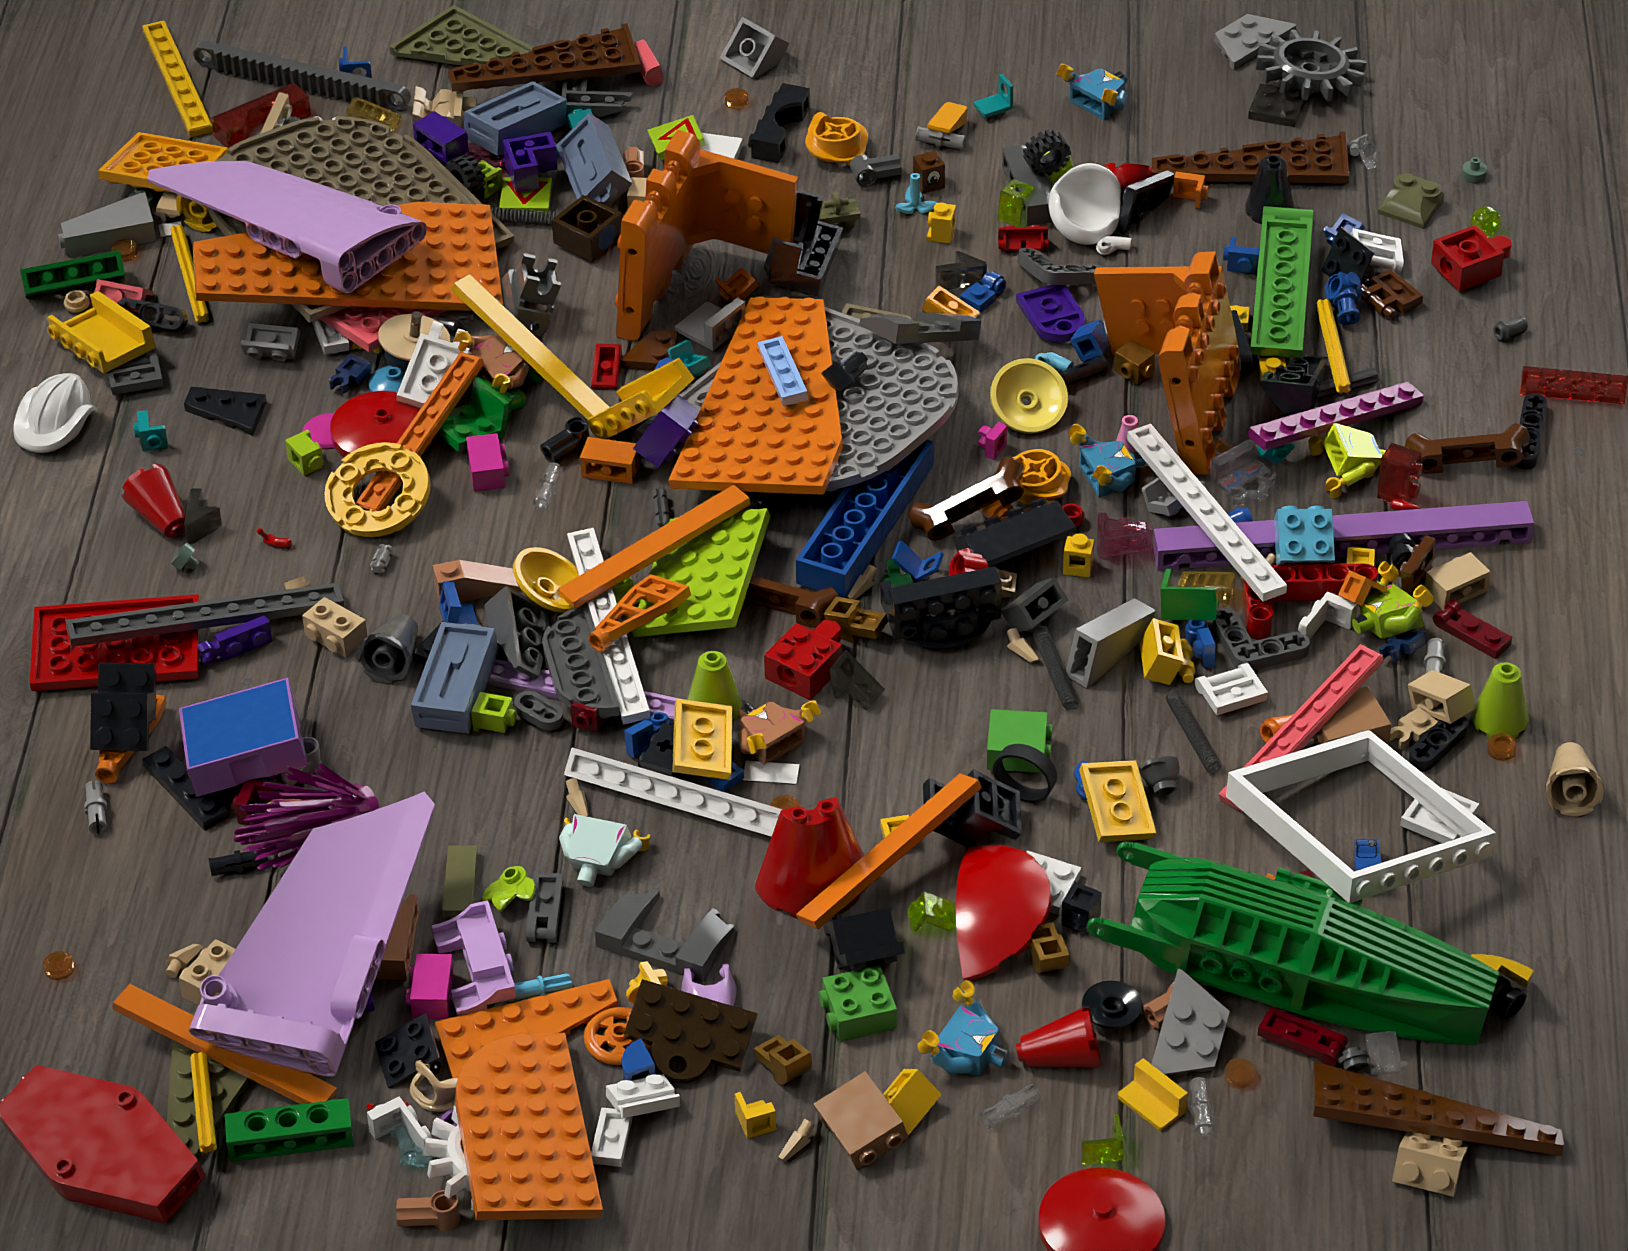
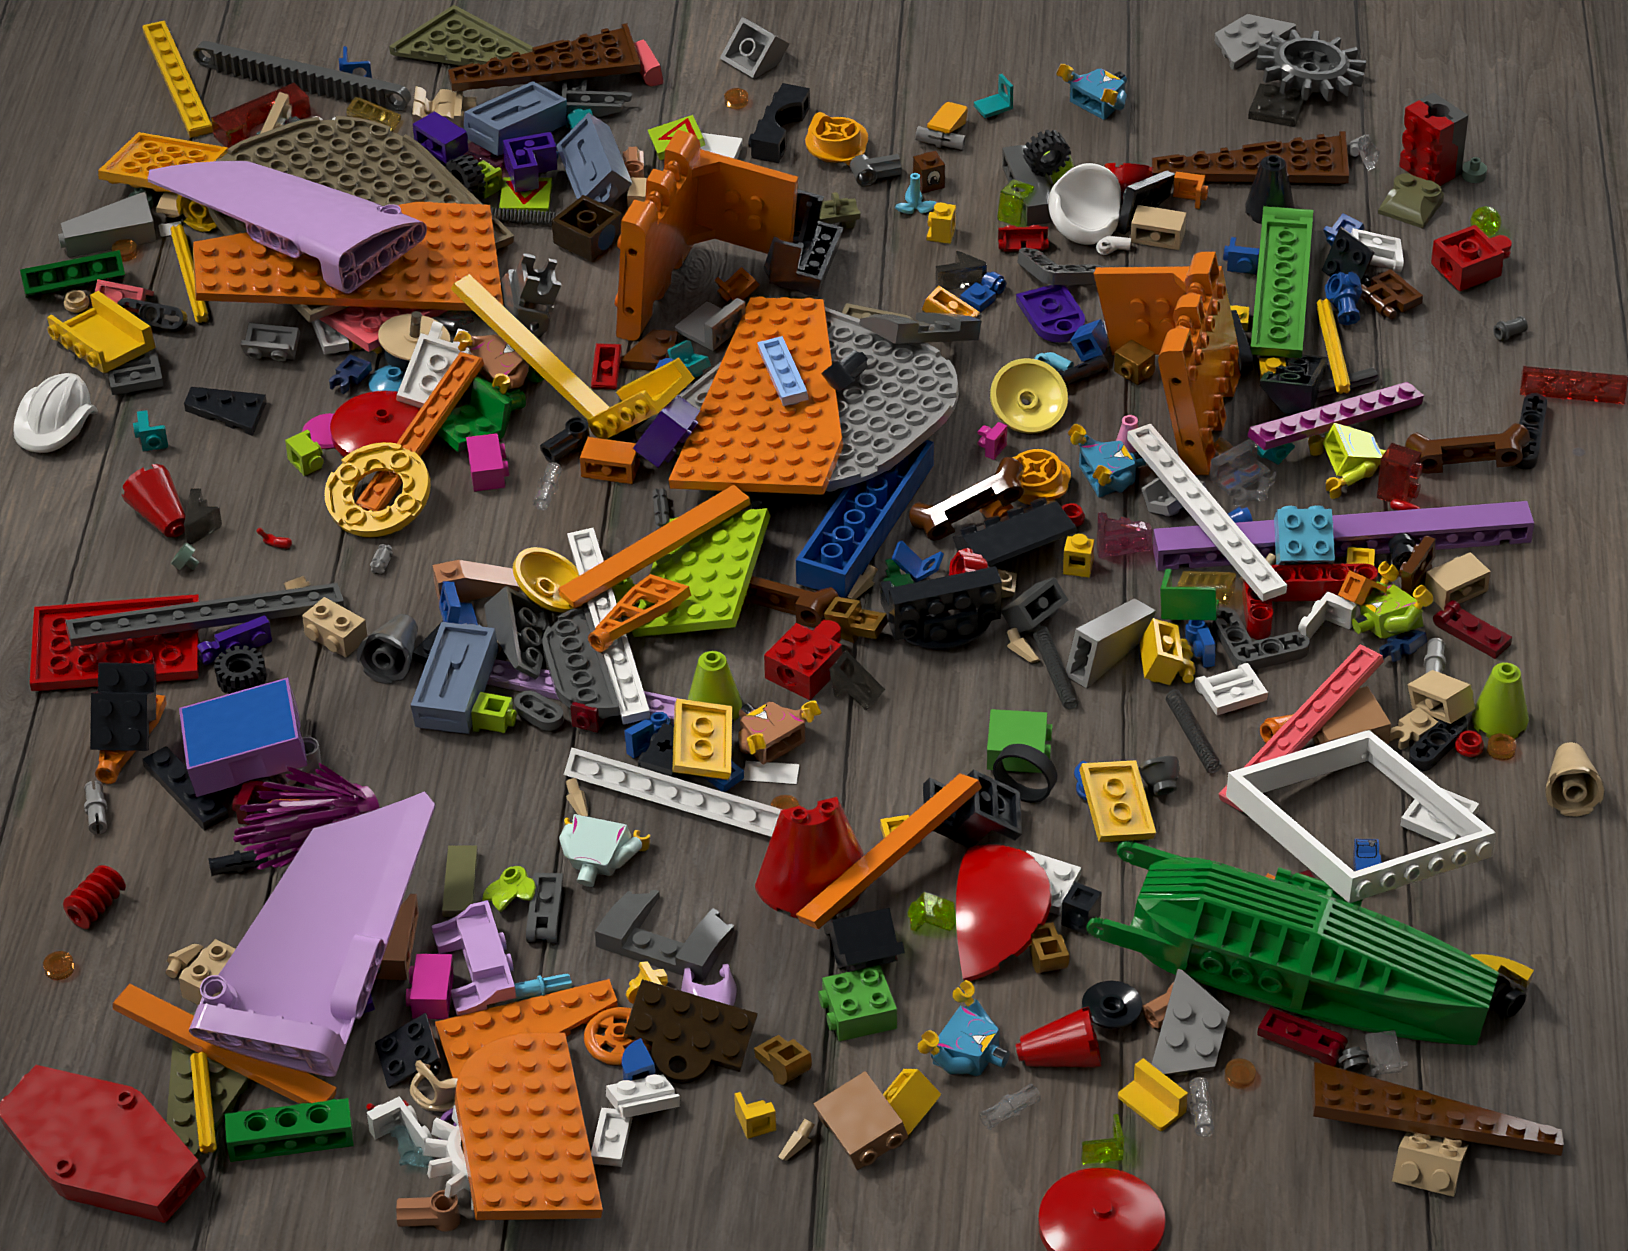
none -> red piece [63,865,126,929]
none -> black tyre [214,646,267,694]
none -> tan brick [1131,205,1186,250]
none -> red piece [1399,92,1469,186]
none -> red plate [1455,731,1484,757]

